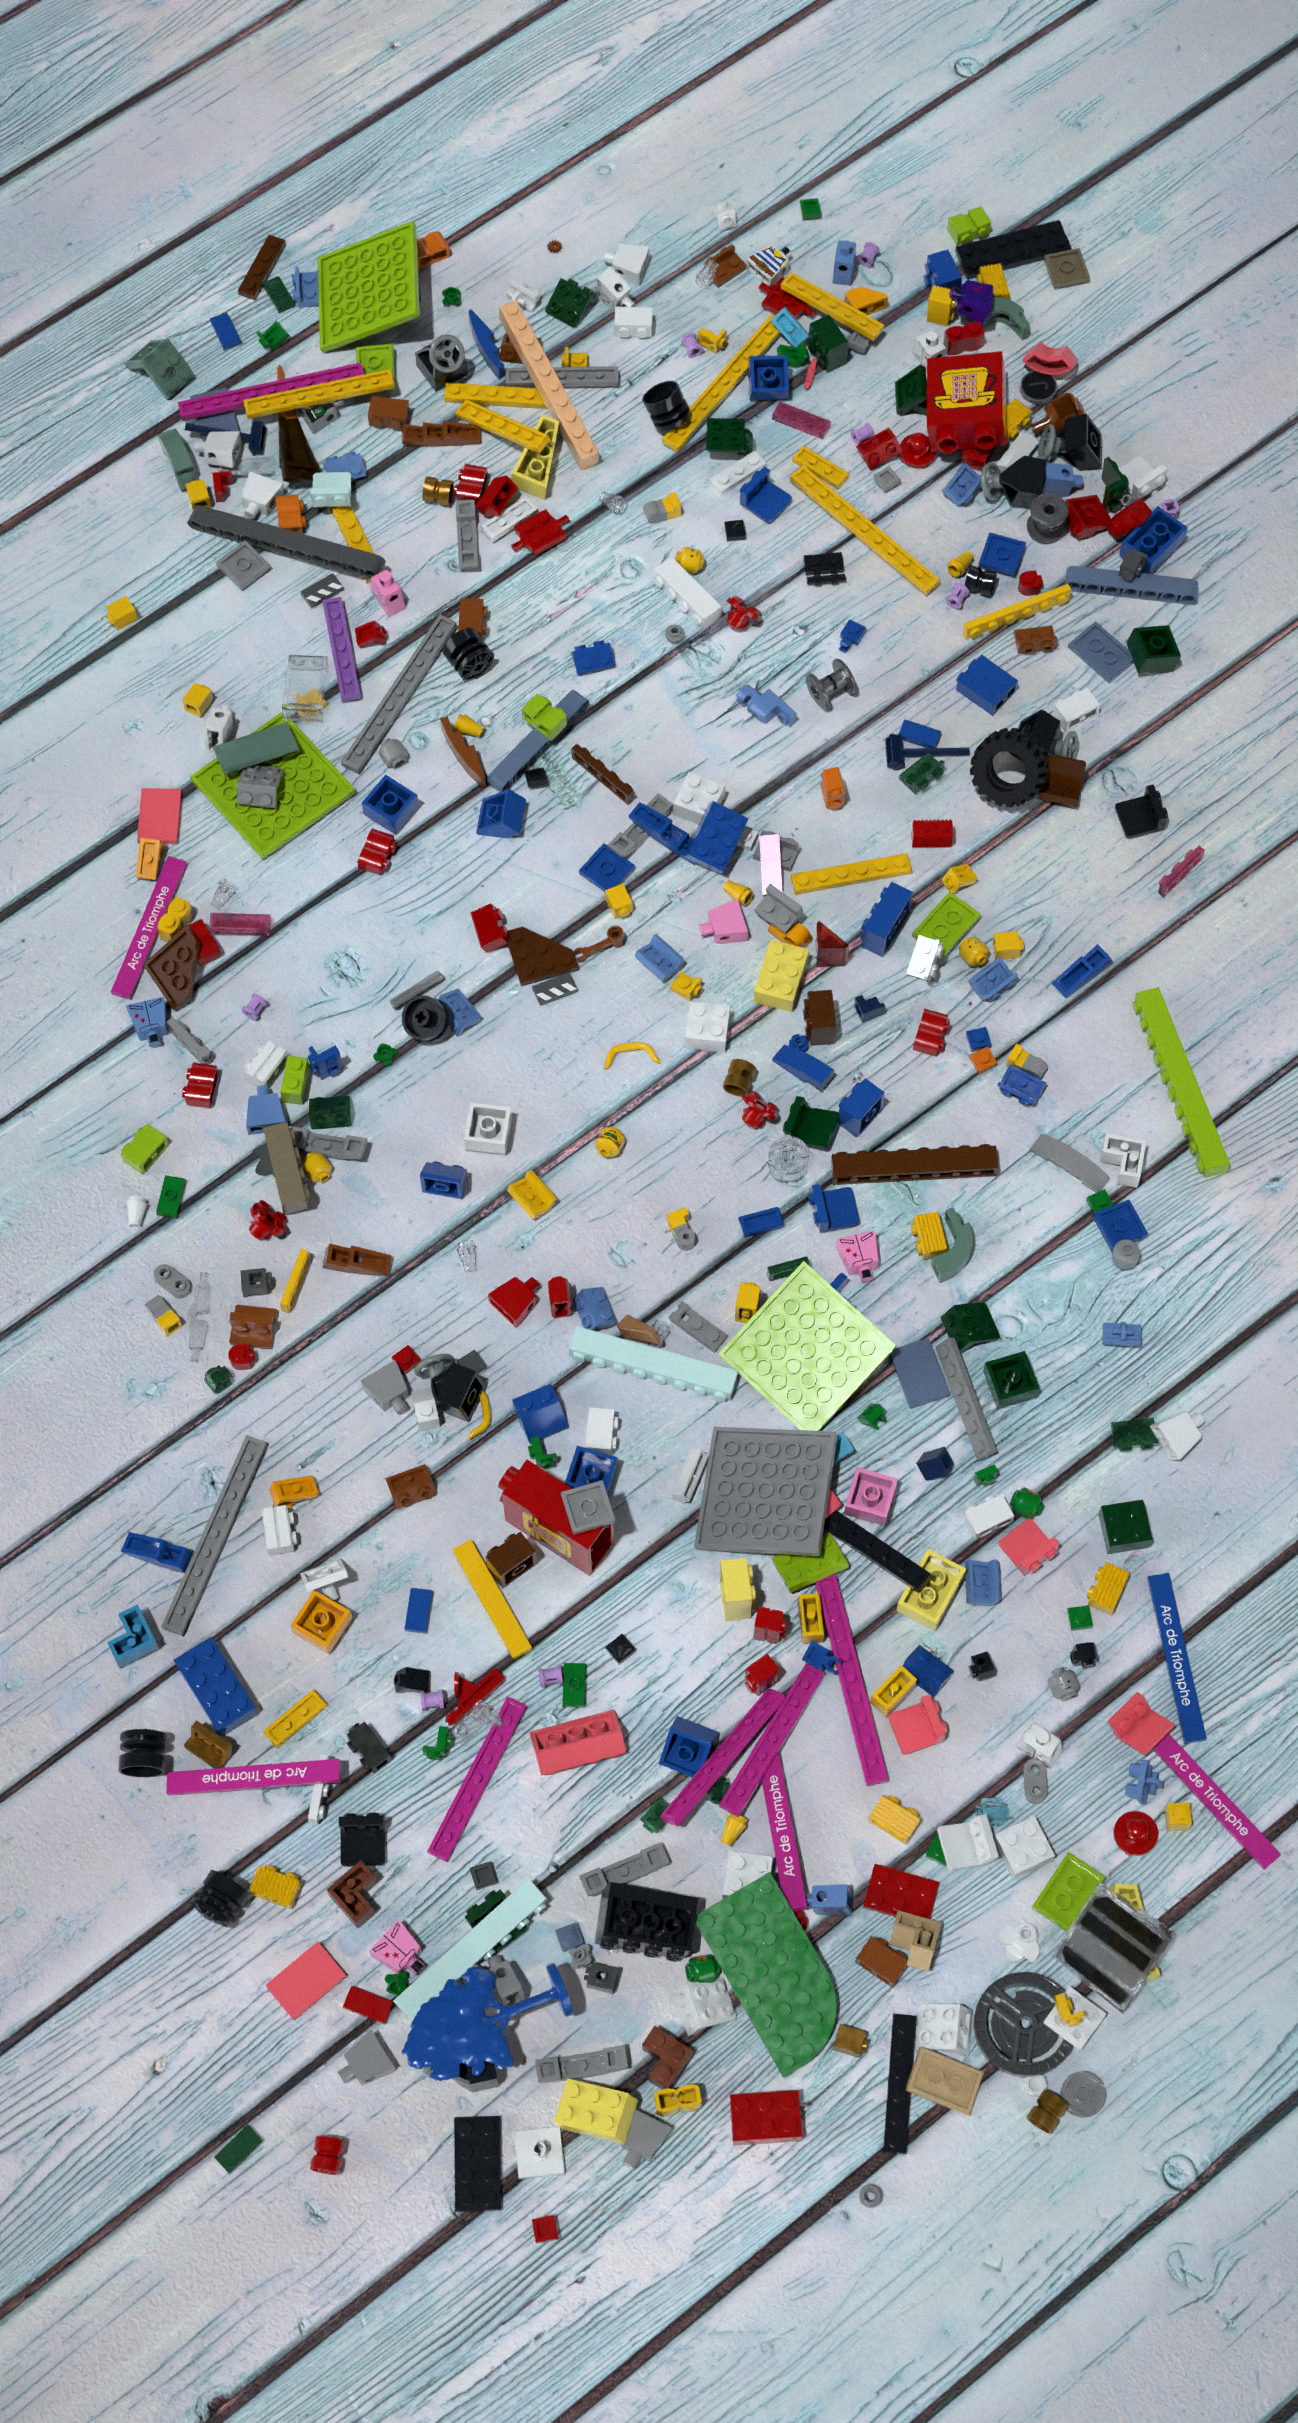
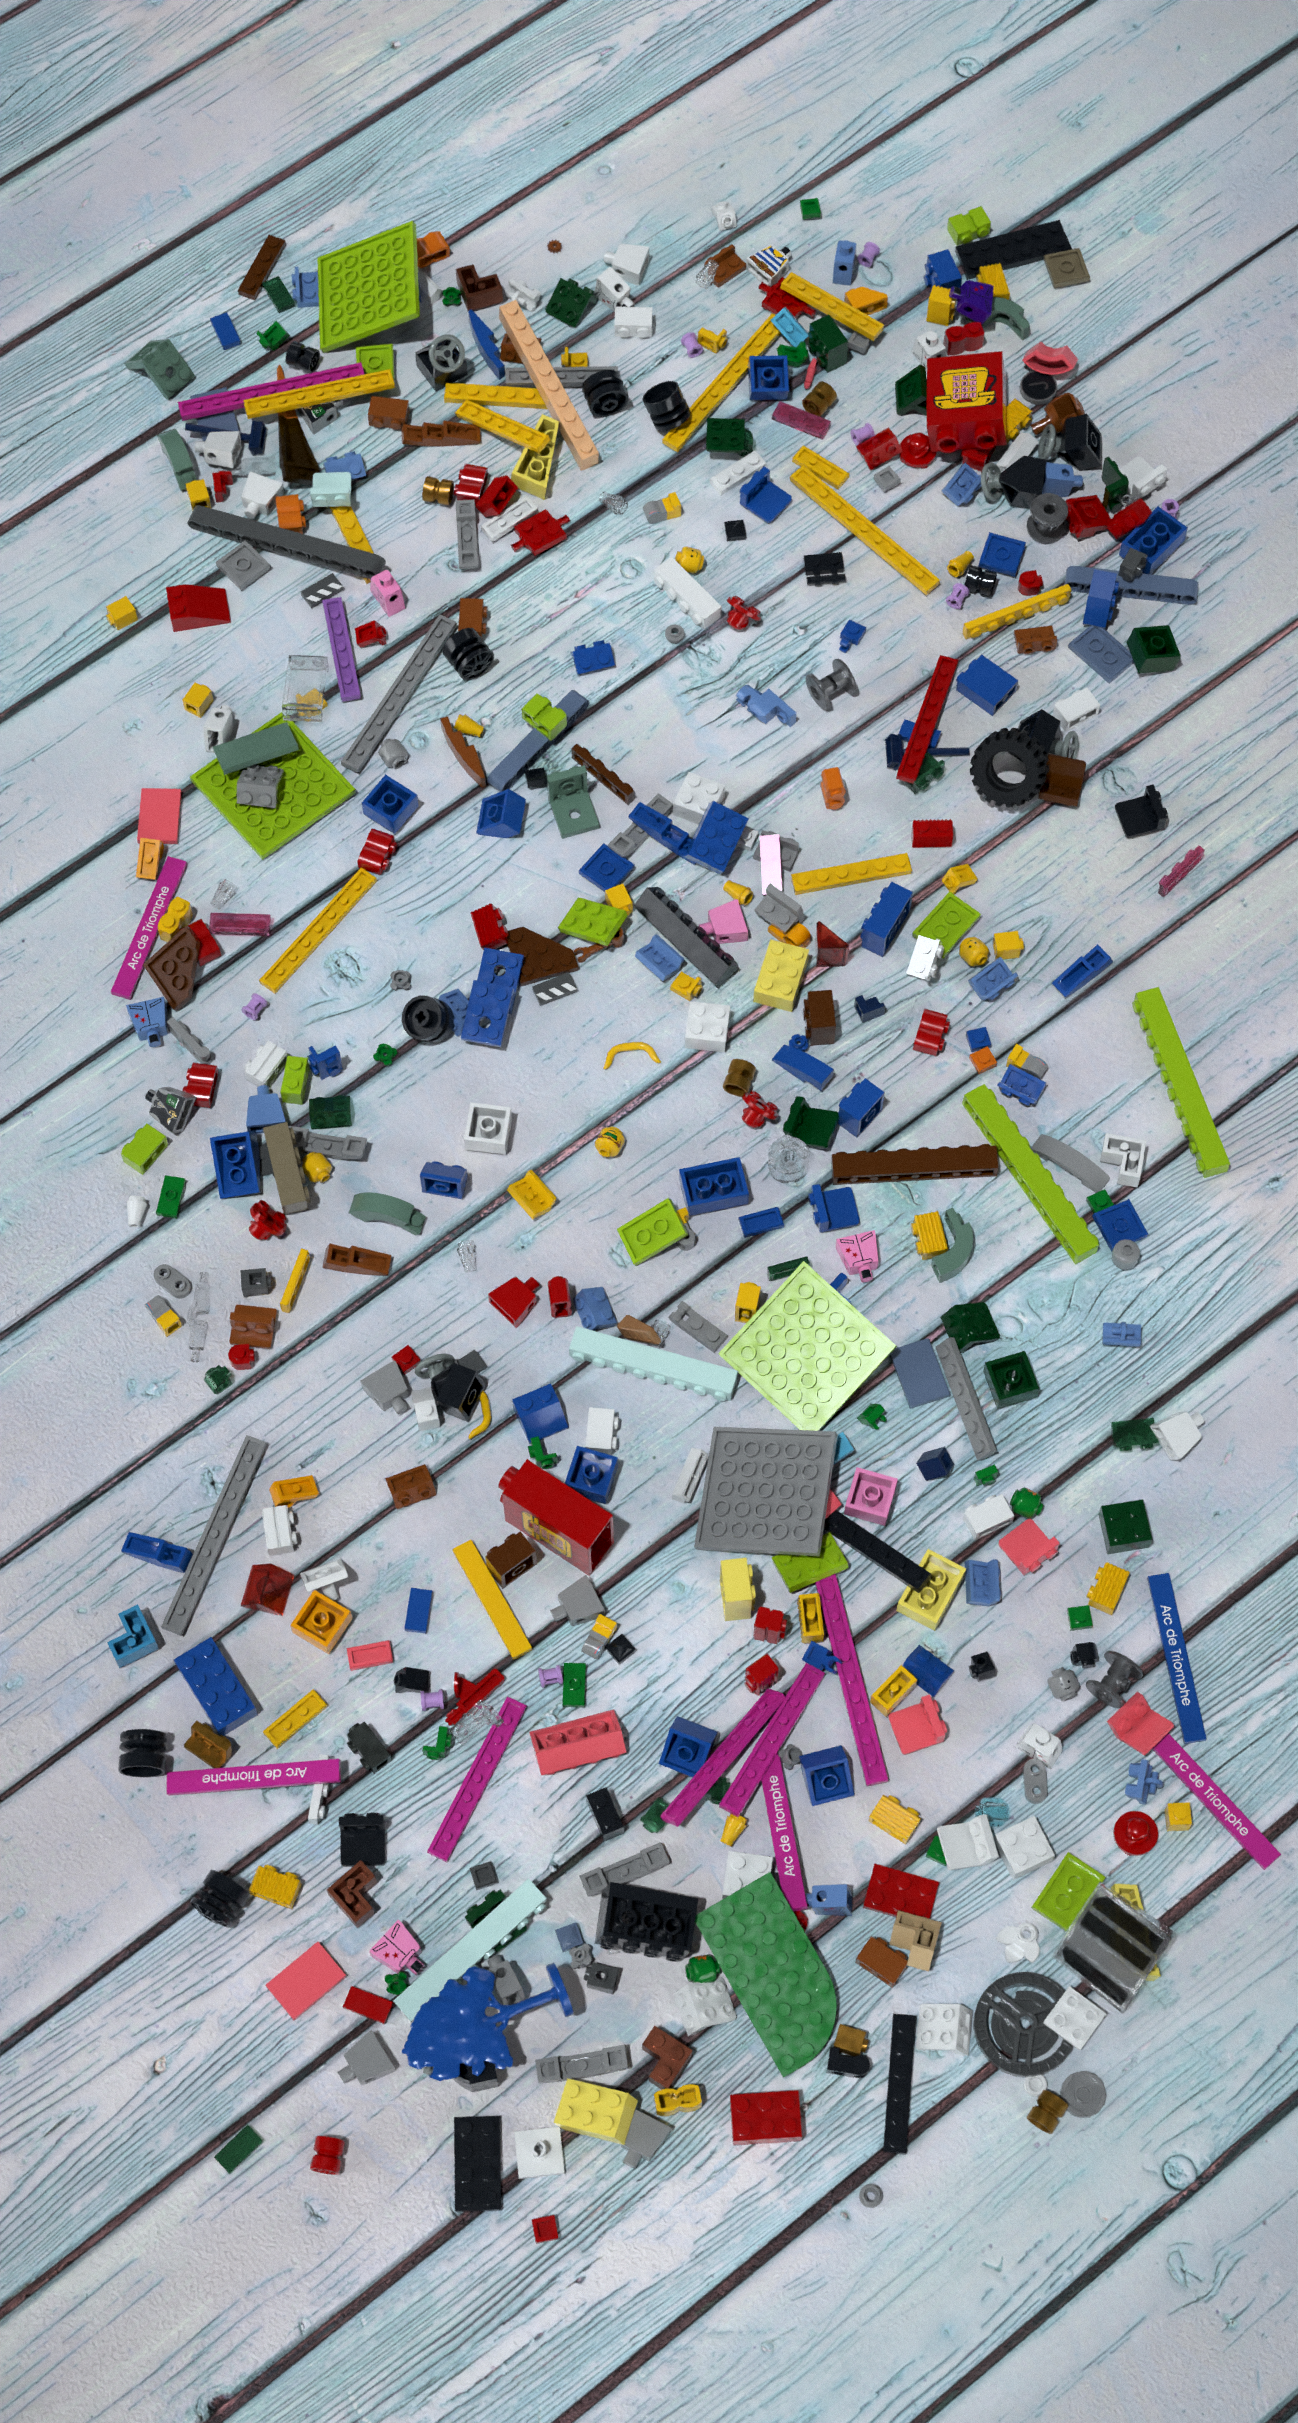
light grey axle [390,971,444,1010] -> none
light grey plate [561,1480,615,1535] -> none
tan tile [905,2046,984,2116] -> none
yellow bracket [1054,1993,1086,2027] -> none
none -> torso [145,1087,196,1133]
none -> red slope [166,584,231,632]
none -> blue slope [210,1130,260,1199]
none -> clear red slope [241,1563,294,1616]
none -> yellow tile [259,867,377,994]
none -> black wheel [285,341,320,373]
none -> coral tile [347,1640,393,1671]
none -> sand green arch [349,1192,426,1235]
none -> light grey plate [390,970,410,990]
none -> white piece [418,267,443,305]
none -> copper brick [456,264,503,311]
none -> blue bracket [461,948,524,1047]
none -> sand green bracket [547,765,600,839]
none -> light grey torso [550,1575,605,1626]
none -> lime plate [558,897,628,946]
none -> leg [581,1614,617,1660]
none -> black wheel [582,370,629,417]
none -> black brick [586,1787,624,1842]
none -> lime plate [617,1198,689,1266]
none -> black brick [634,887,738,985]
none -> blue brick [679,1157,749,1216]
none -> light grey plate [778,1744,801,1770]
none -> blue slope [799,1745,854,1806]
none -> pearl gold wheel [802,381,837,418]
none -> black leg [826,2047,870,2078]
none -> red tile [896,655,959,784]
none -> lime brick [962,1084,1099,1265]
none -> blue brick [1083,569,1119,628]
none -> flat silver hose [1086,1650,1143,1708]

